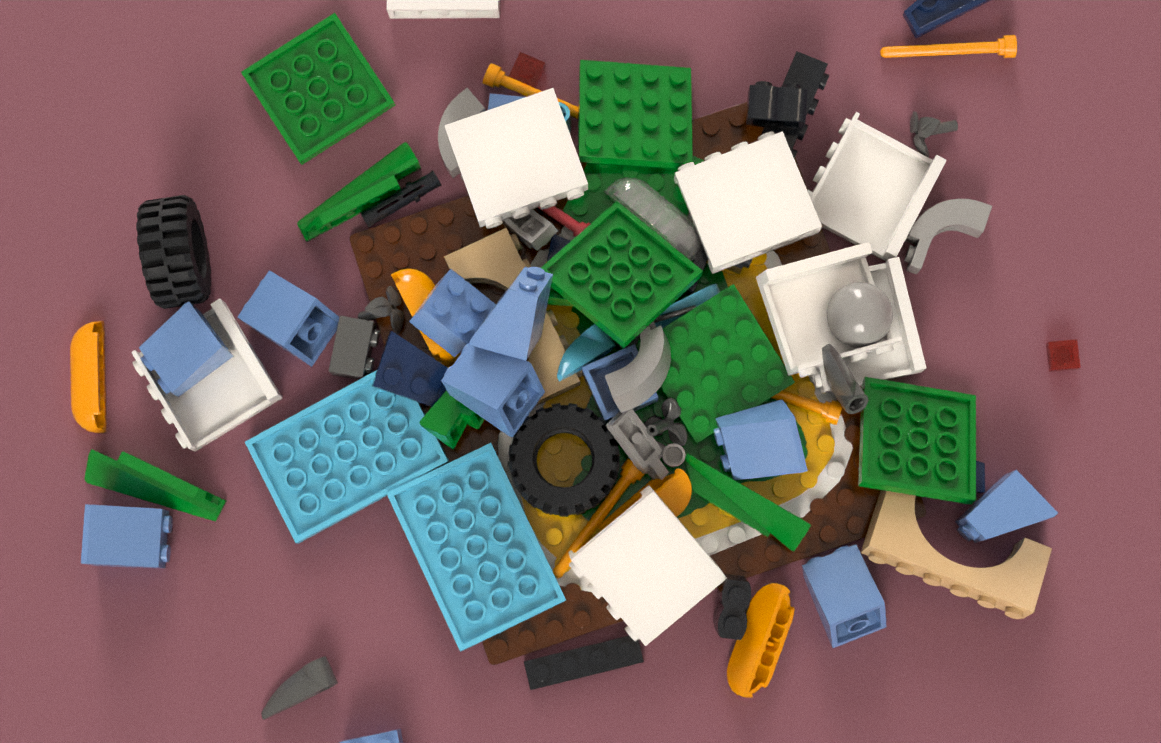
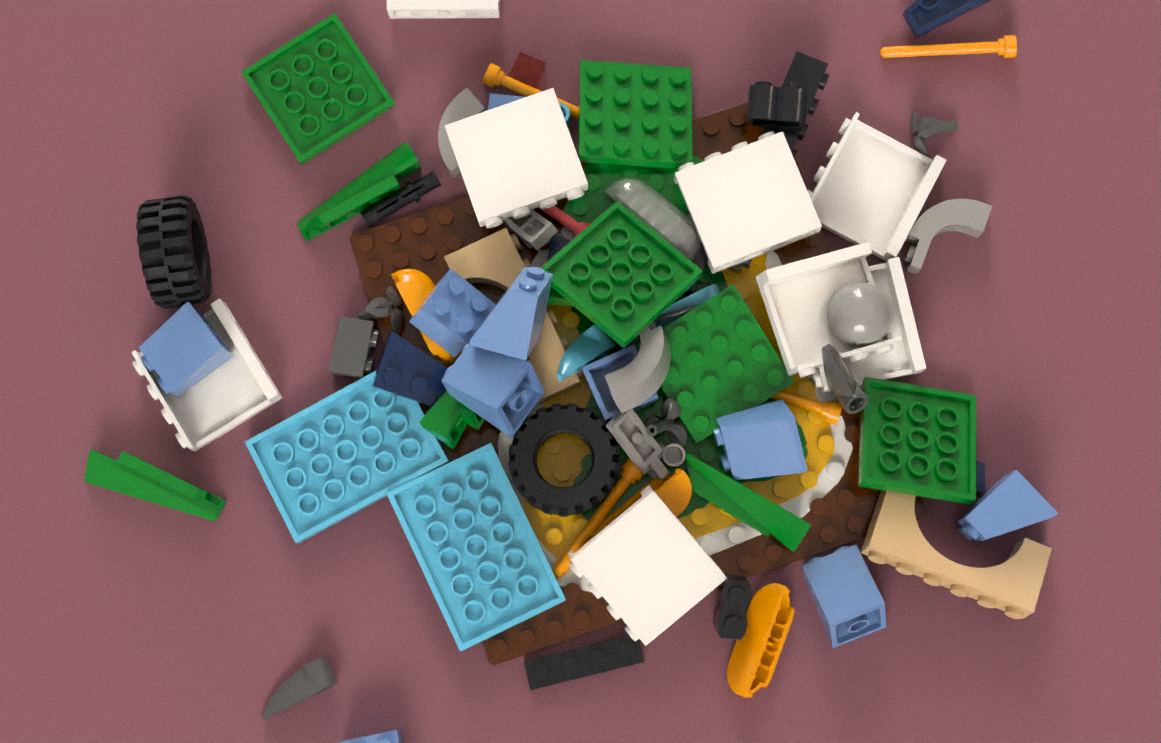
light orange brick [70,321,107,433] -> none
medium blue slope [81,504,173,568] -> none
medium blue slope [237,270,339,367] -> none
clear red plate [1046,339,1081,372] -> none

